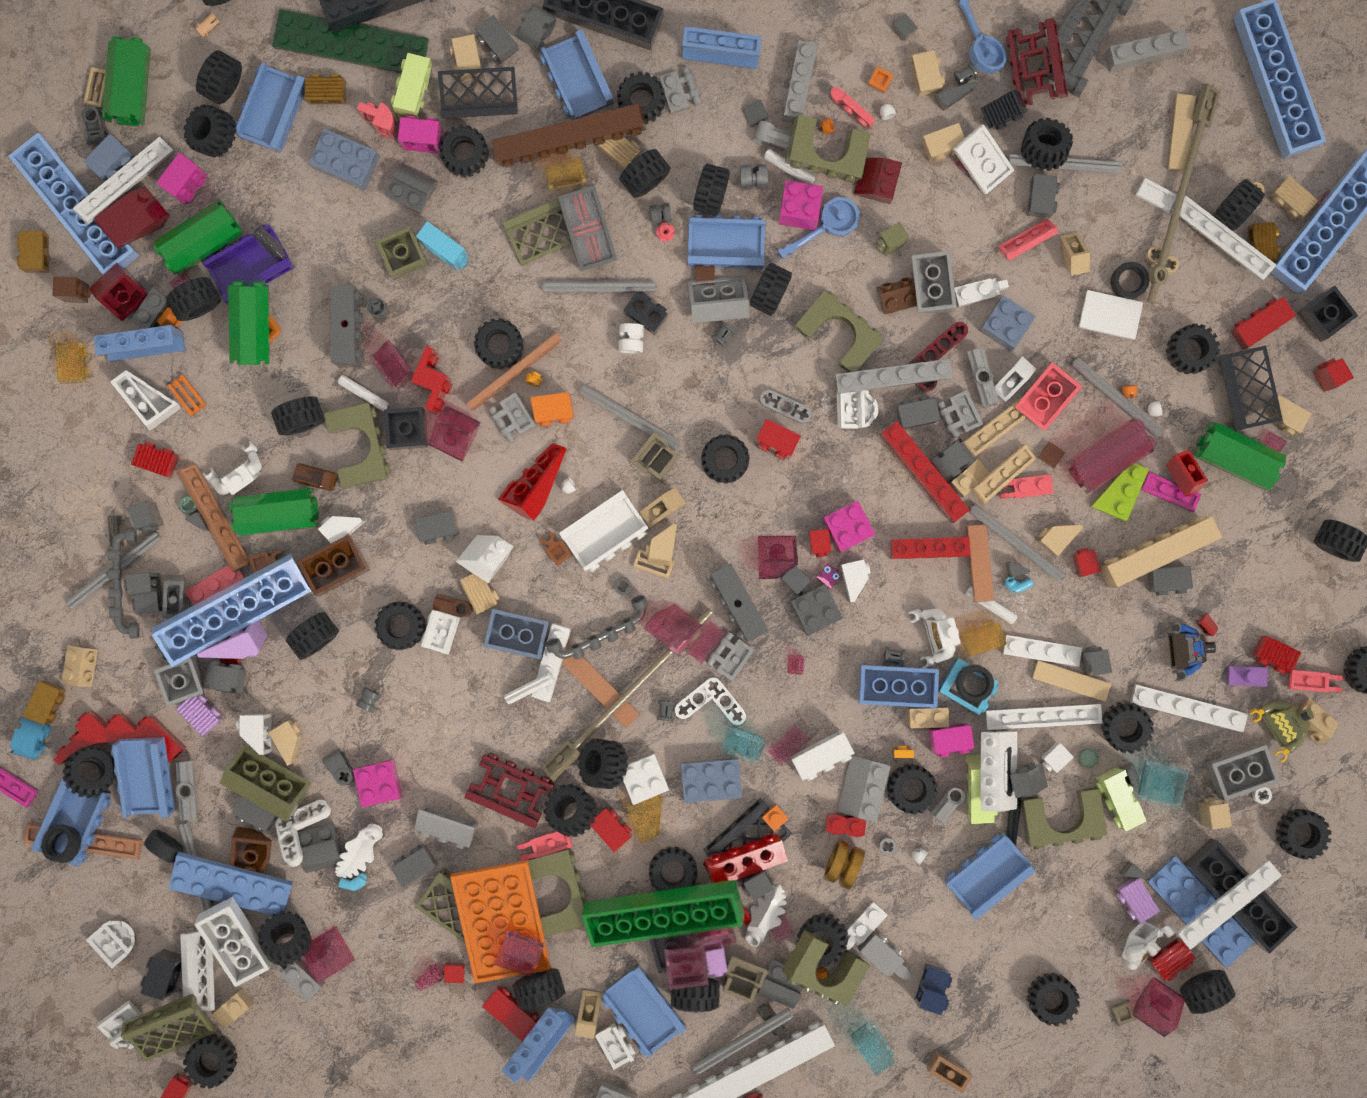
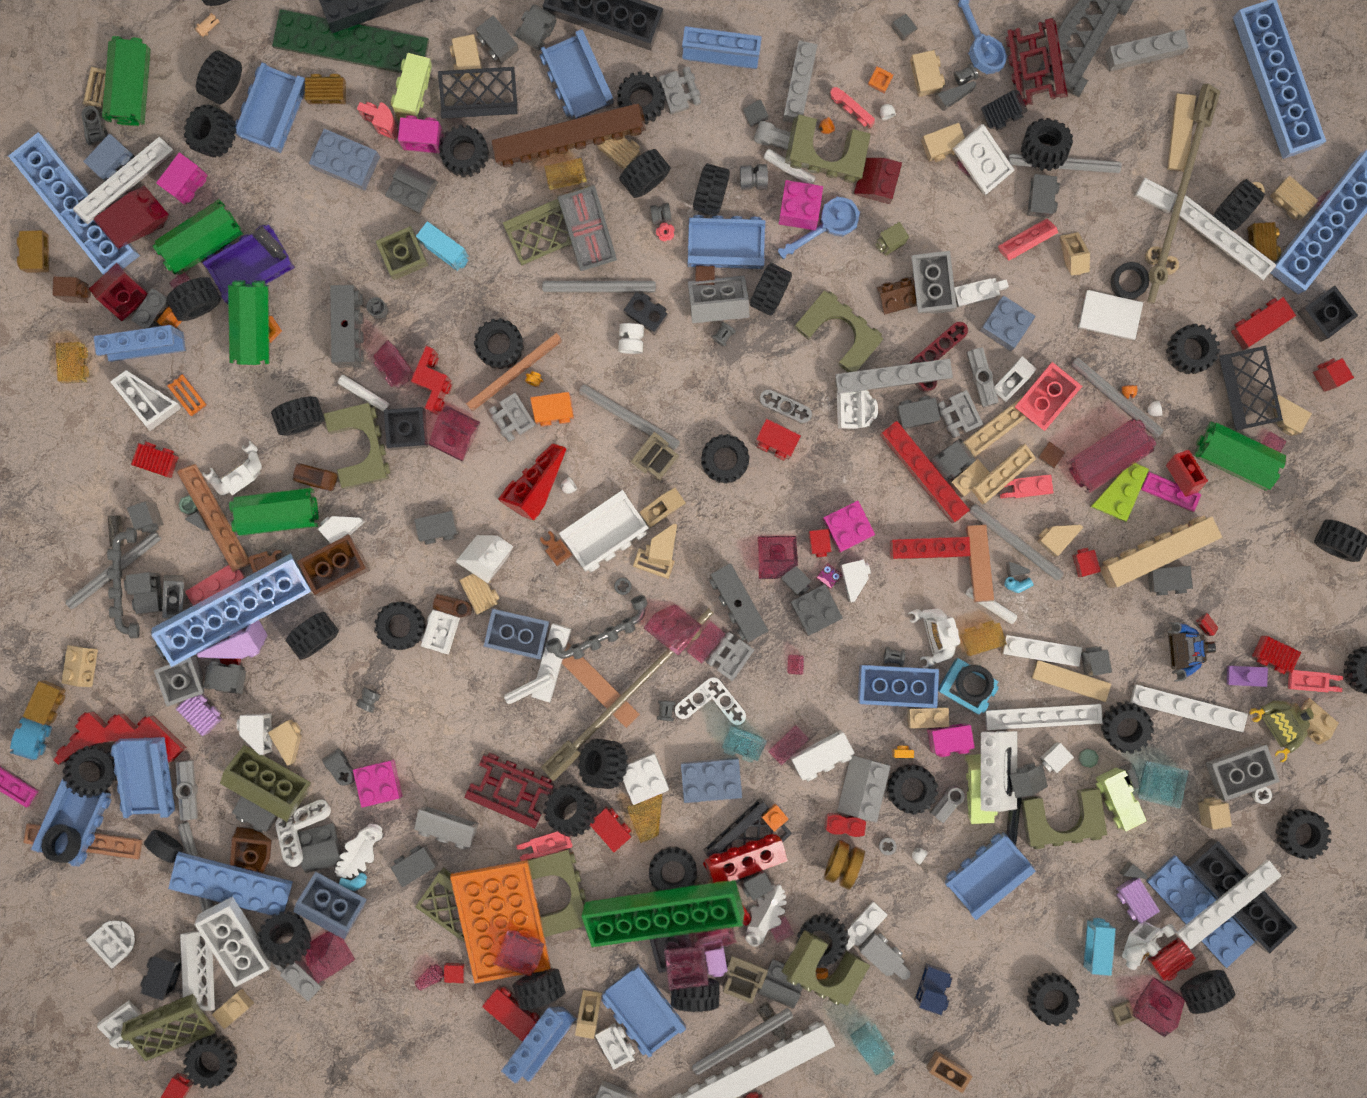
none -> sand blue brick [293,872,367,940]
none -> medium azure window [1083,918,1115,976]

